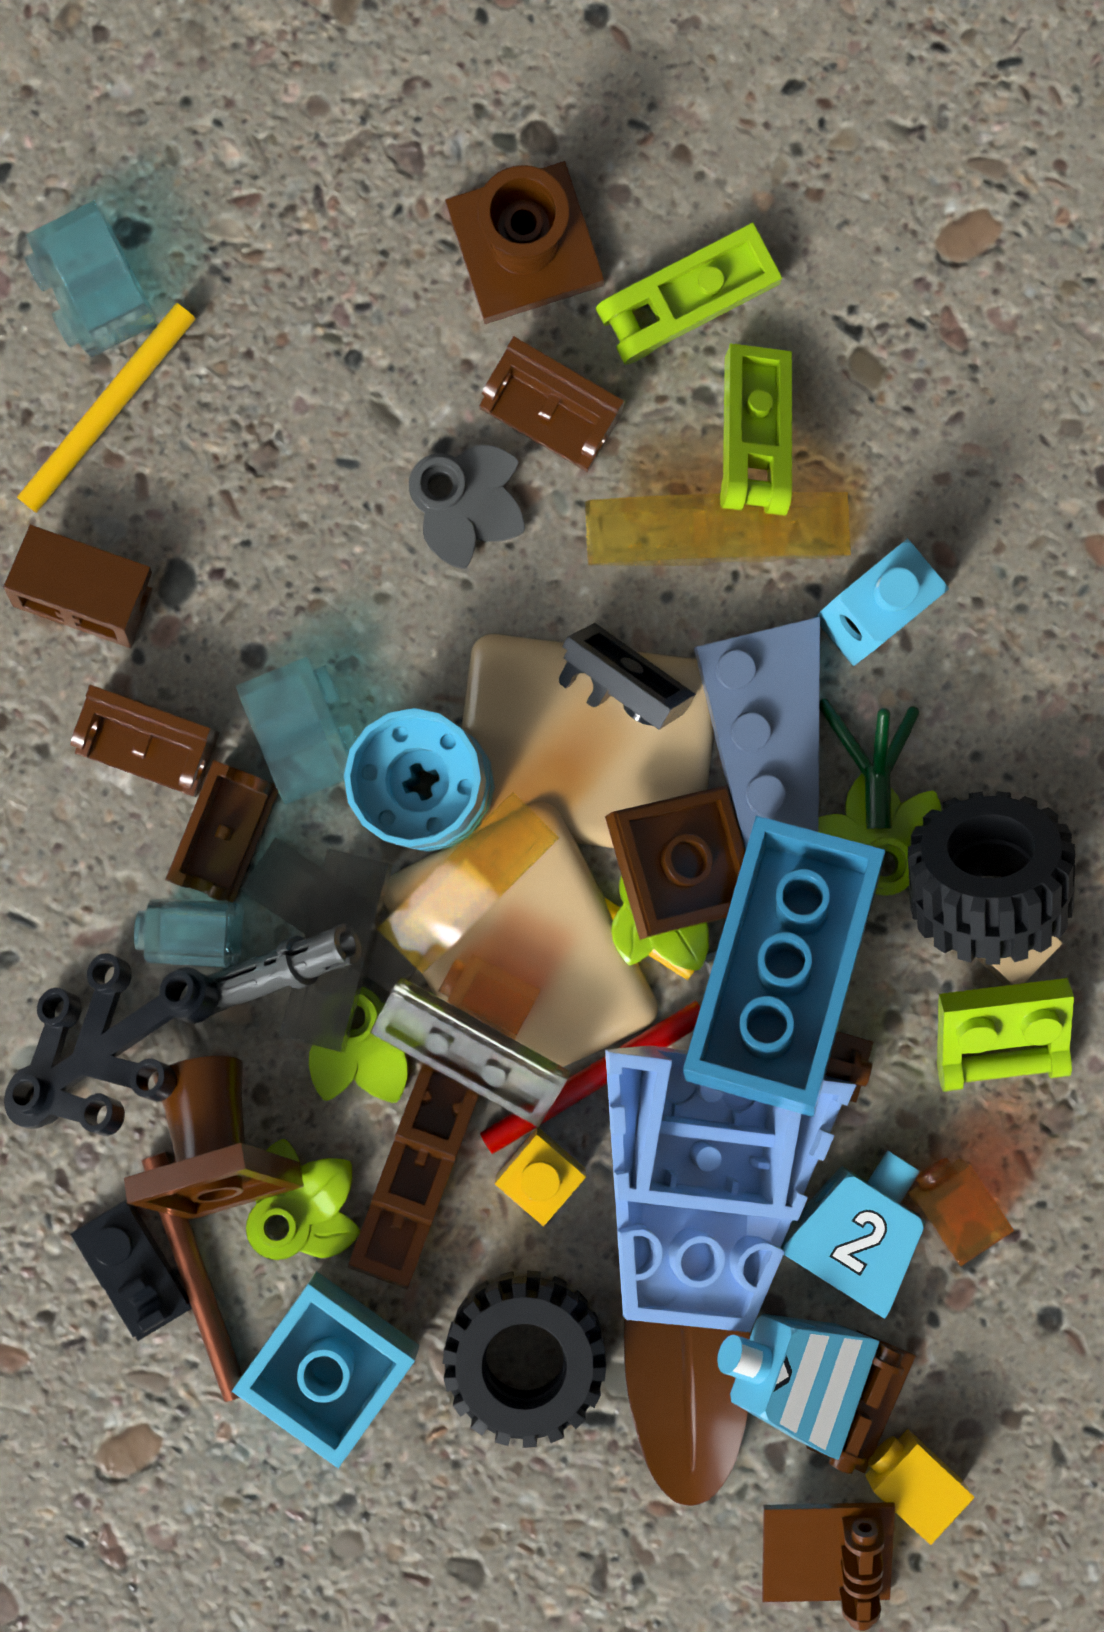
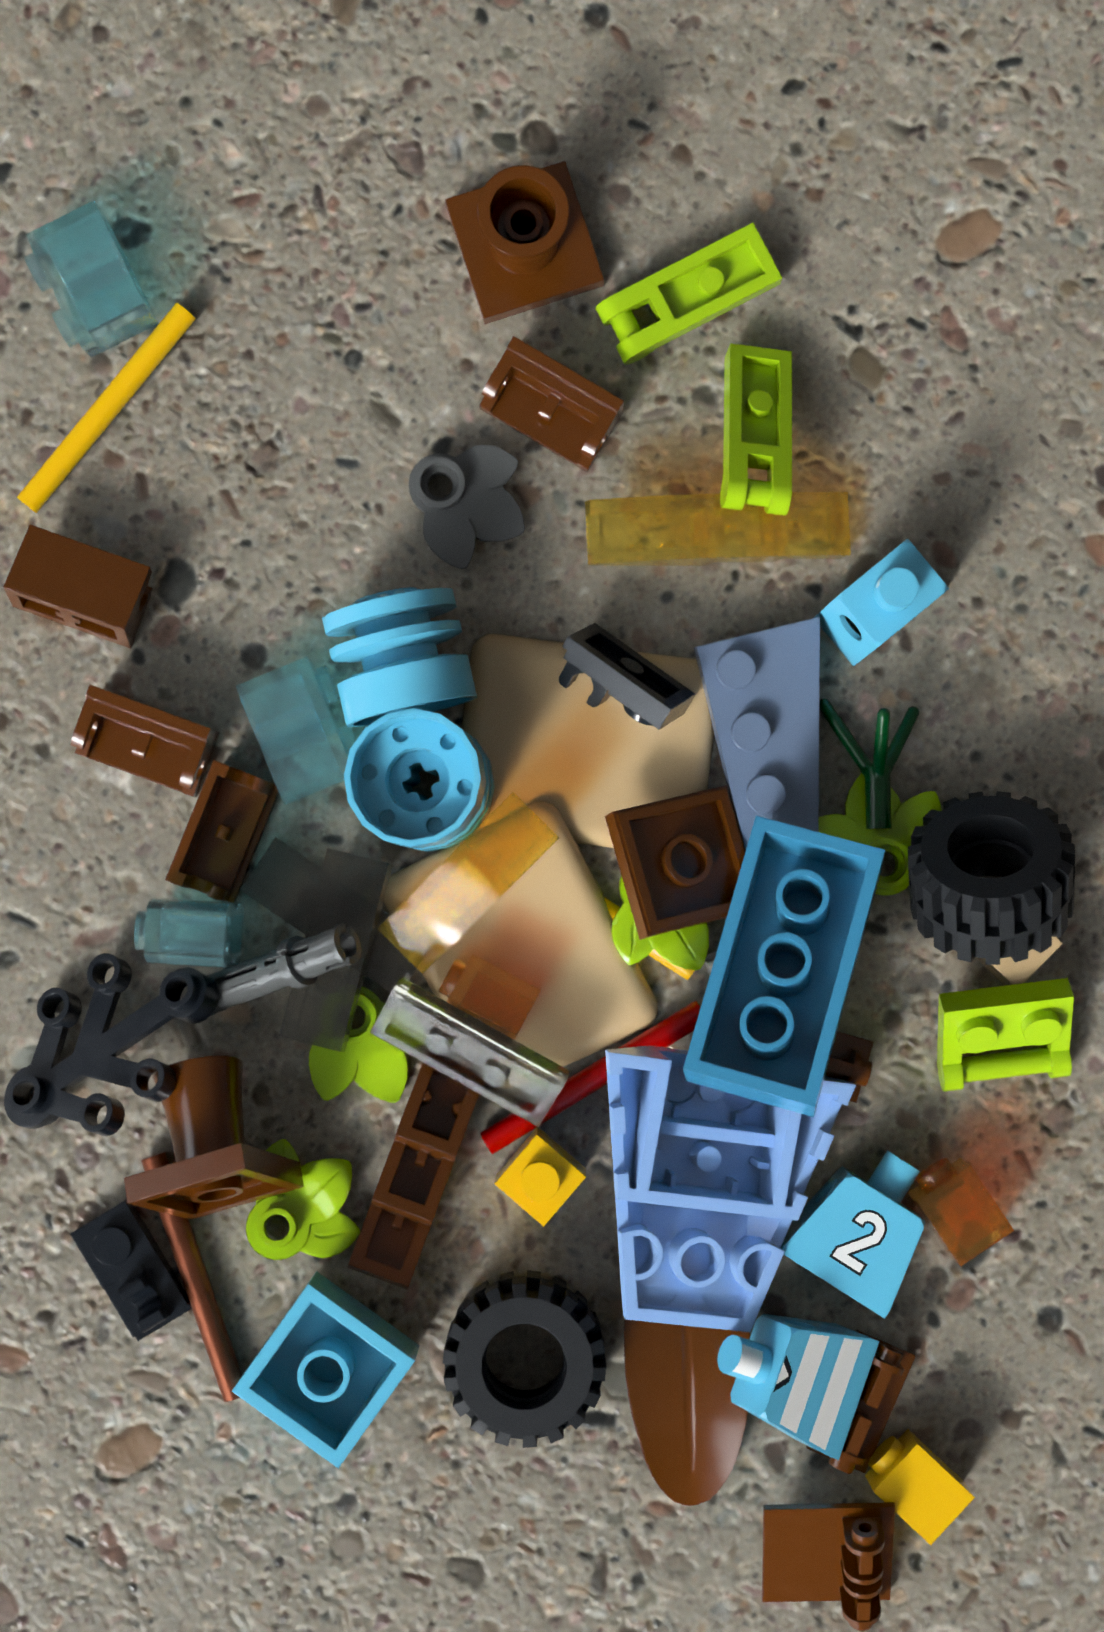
none -> medium azure wheel [322,587,477,727]

